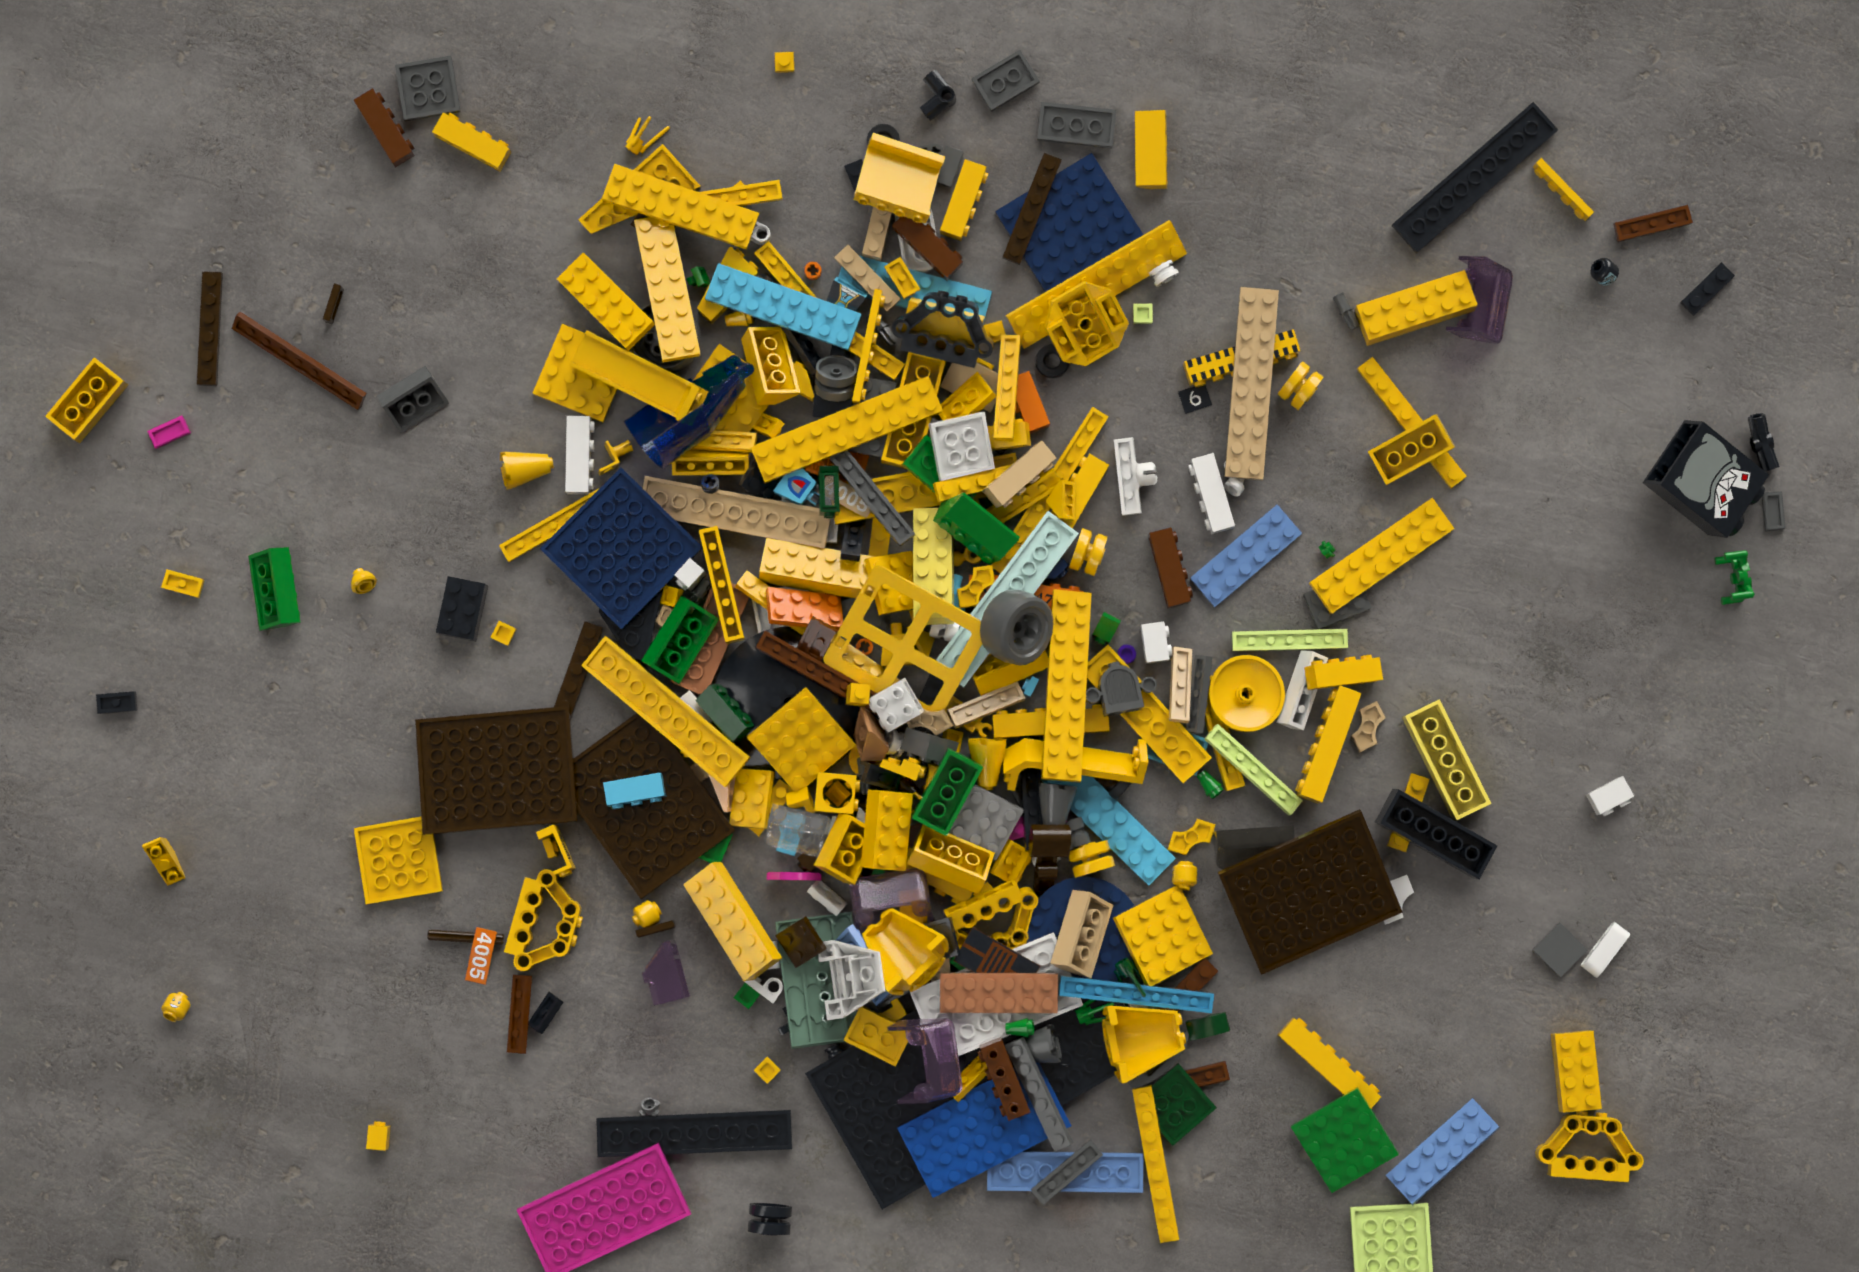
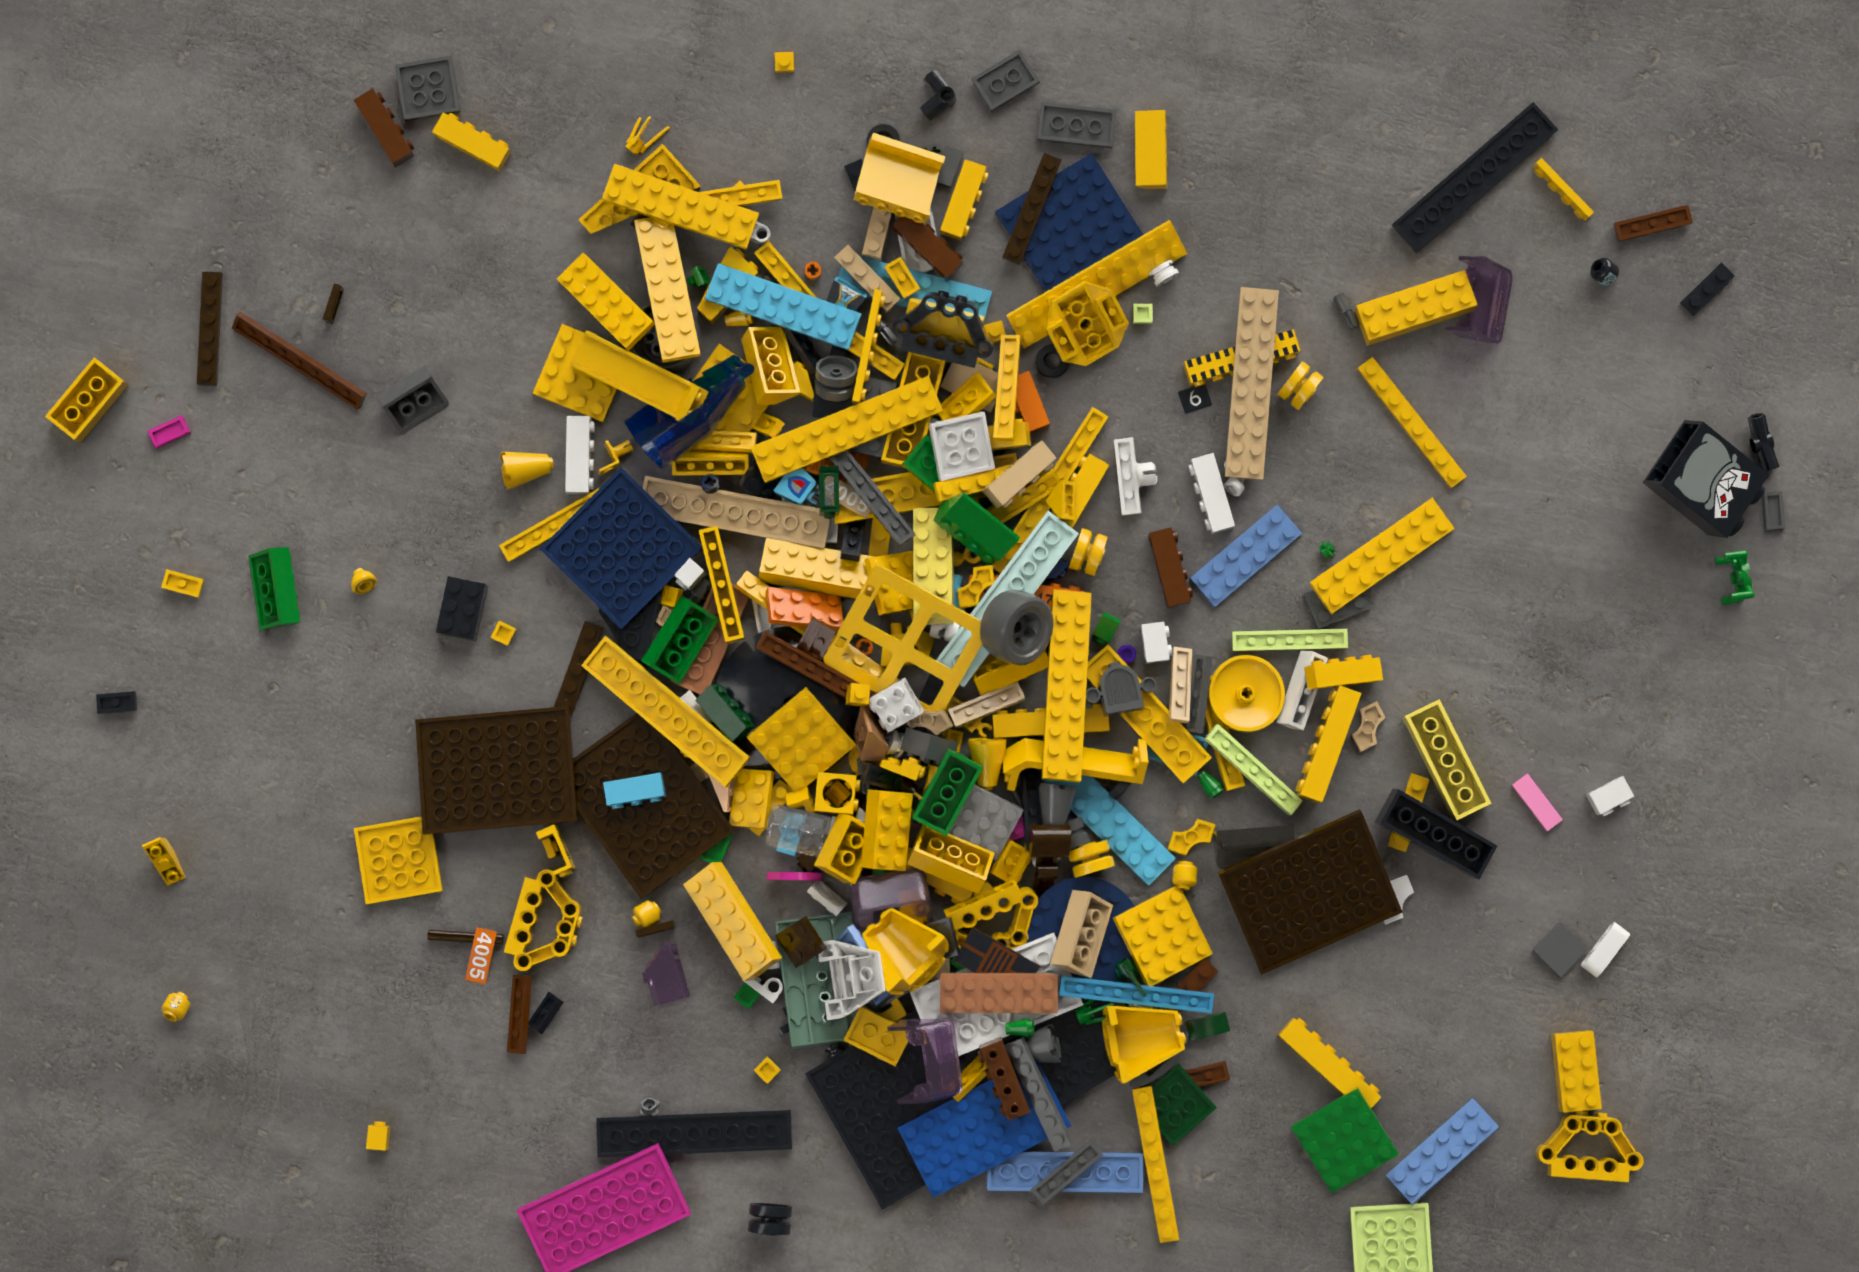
medium azure plate [1022,676,1039,698] -> none
yellow brick [1368,414,1455,485] -> none
none -> bright pink tile [1511,773,1563,831]

